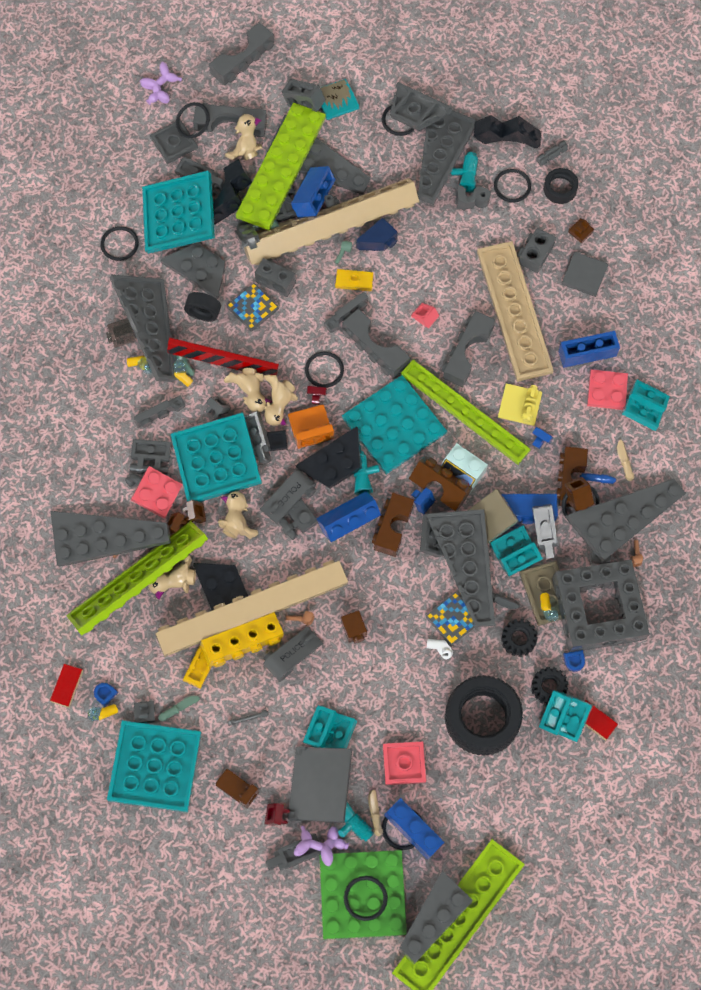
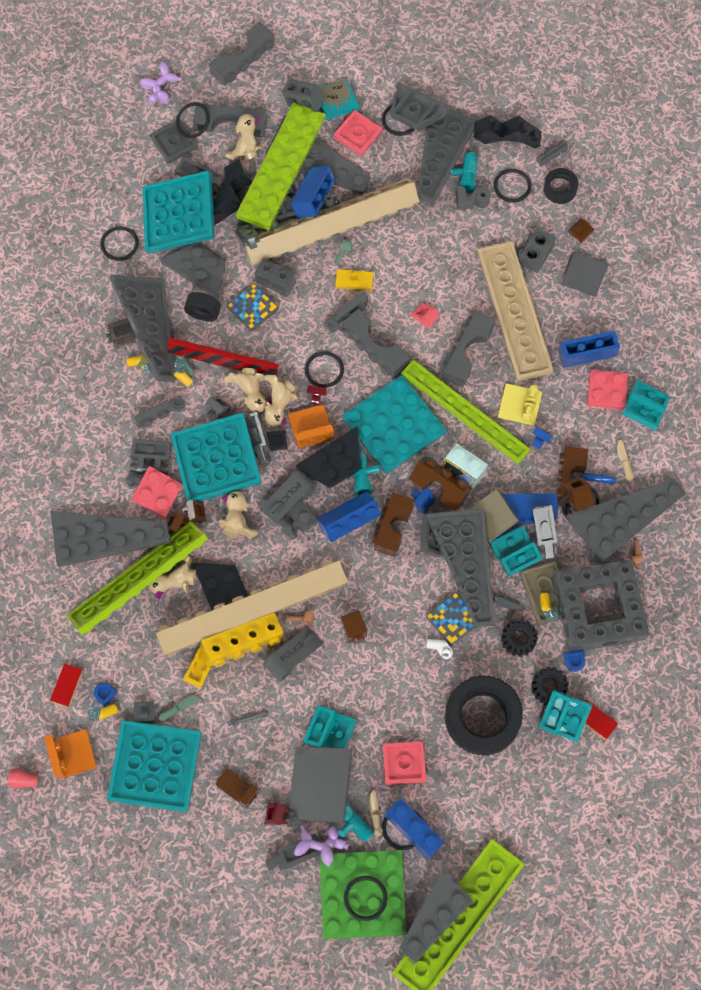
dark blue slope [356,218,398,251] -> none
none -> coral cone [8,768,39,788]
none -> orange bracket [44,730,97,780]
none -> coral plate [333,110,383,157]

